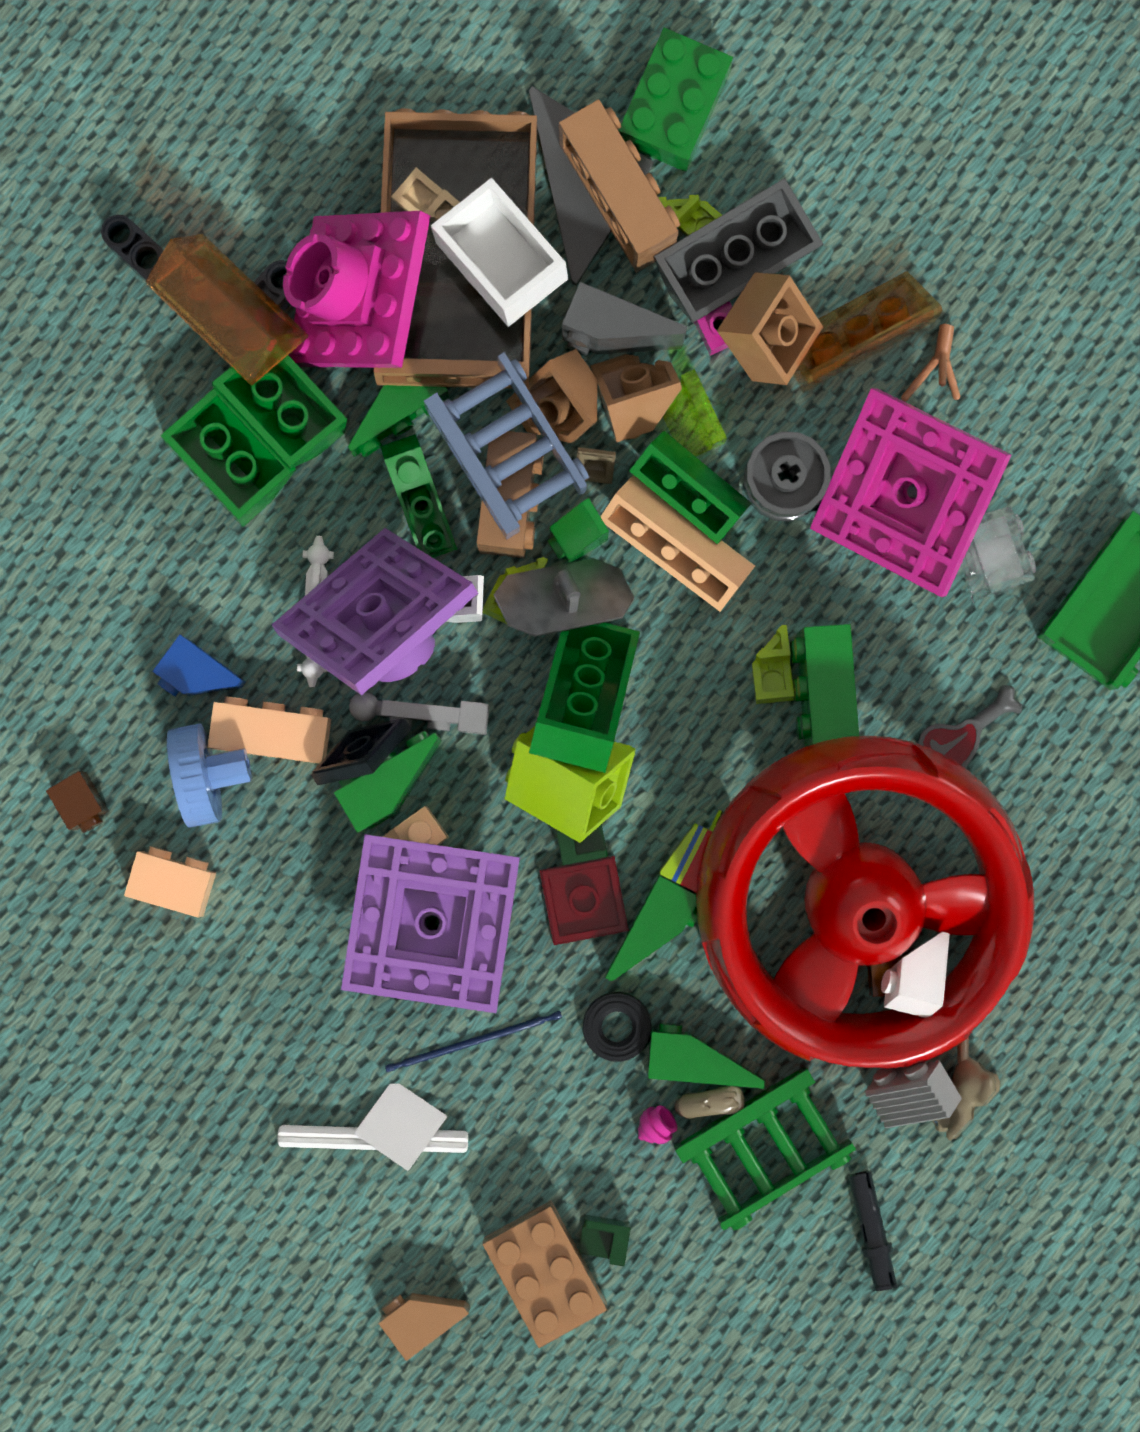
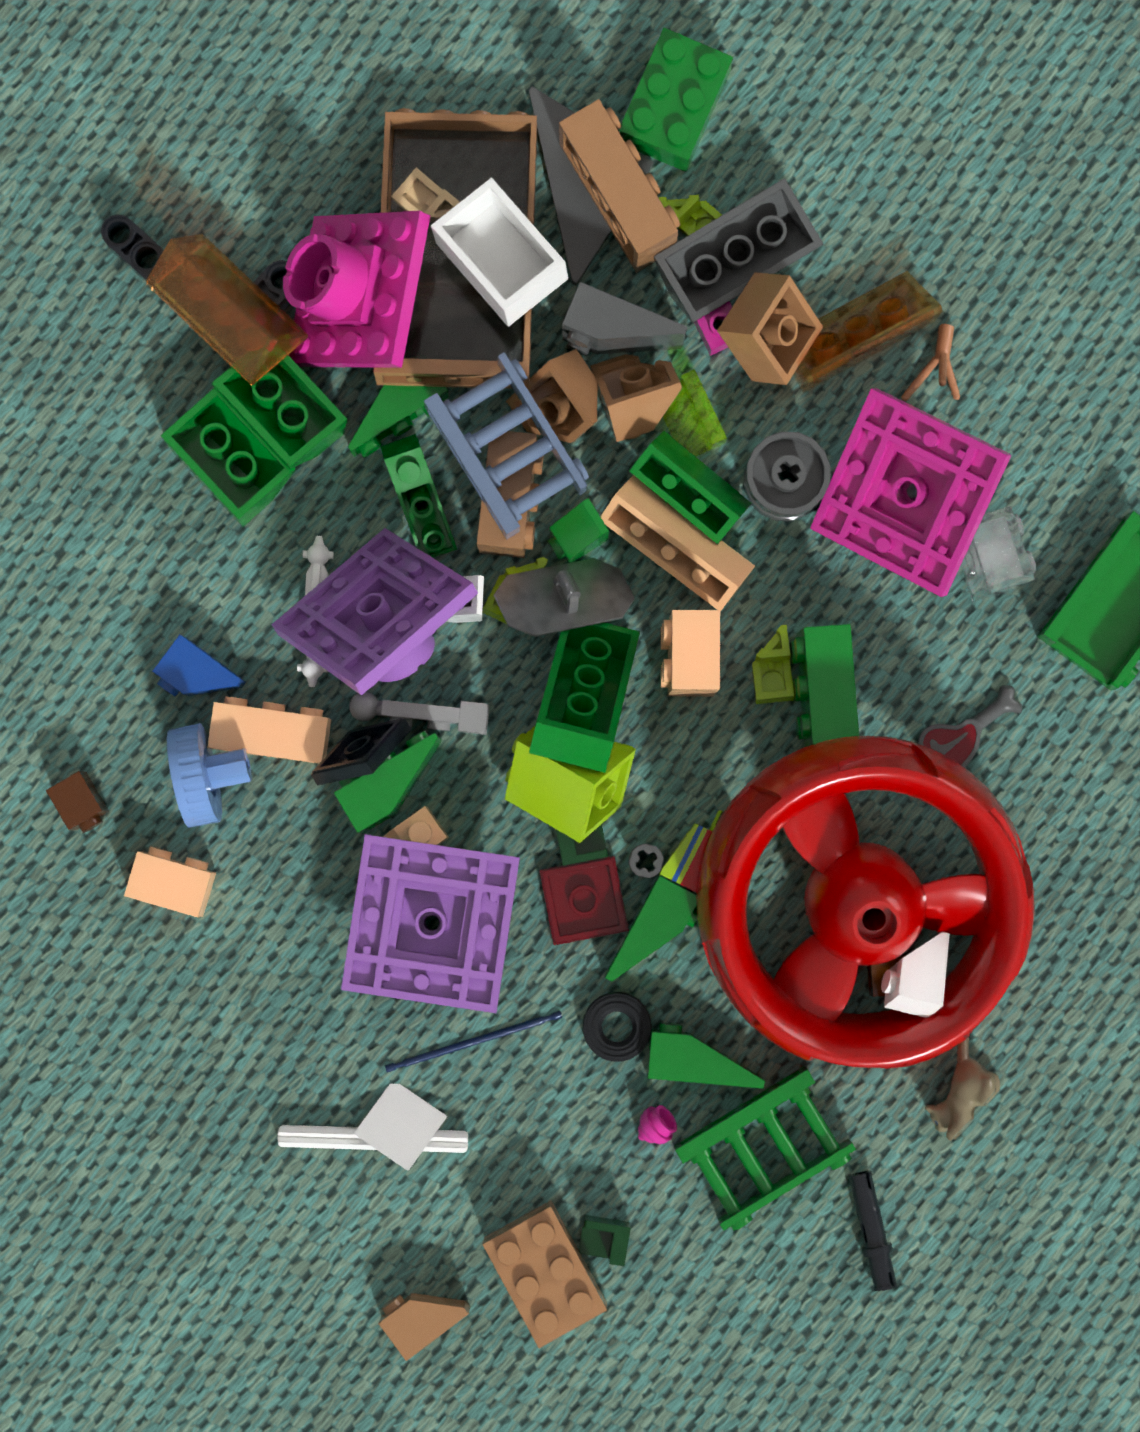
dark tan slope [577,447,616,484] -> none
dark tan piece [675,1086,745,1119] -> none
light grey brick [865,1060,962,1128] -> none
none -> dark grey bush [629,844,664,878]
none -> light nougat brick [660,610,720,697]

